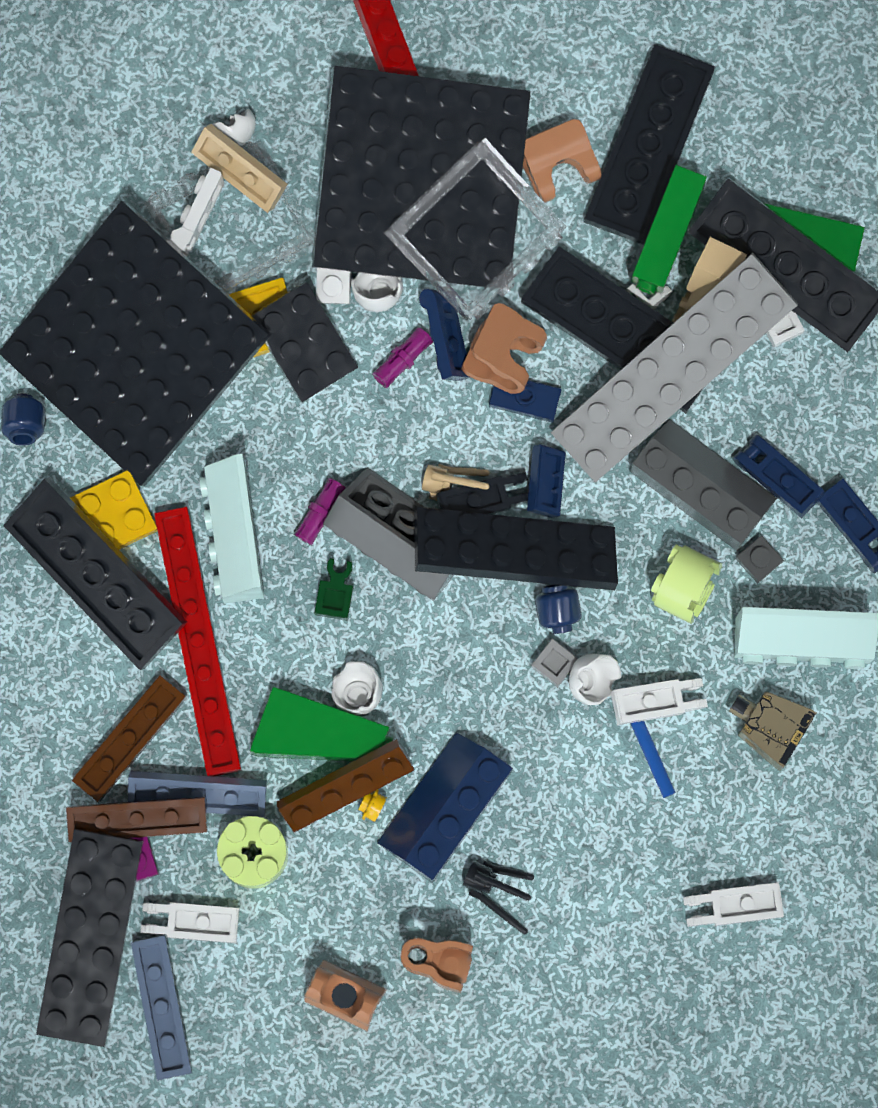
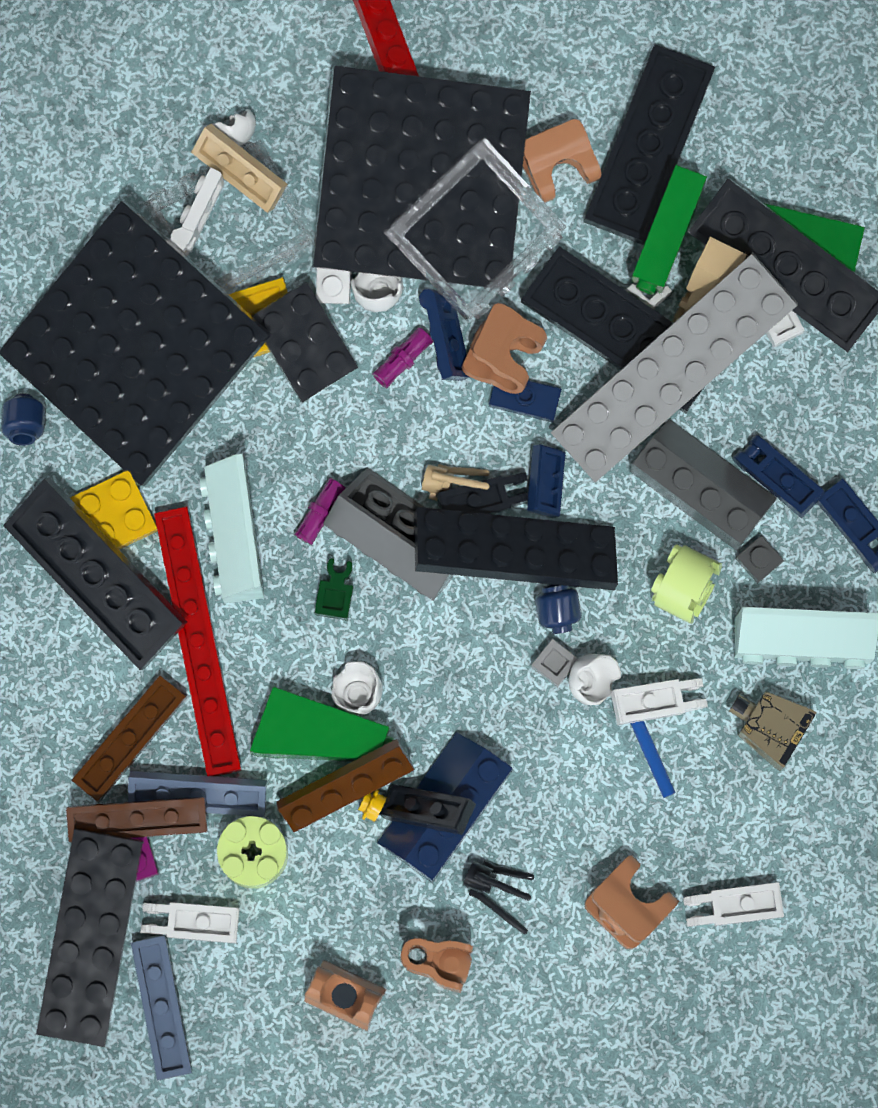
none -> black tile [379,784,476,835]
none -> nougat piece [584,855,679,950]

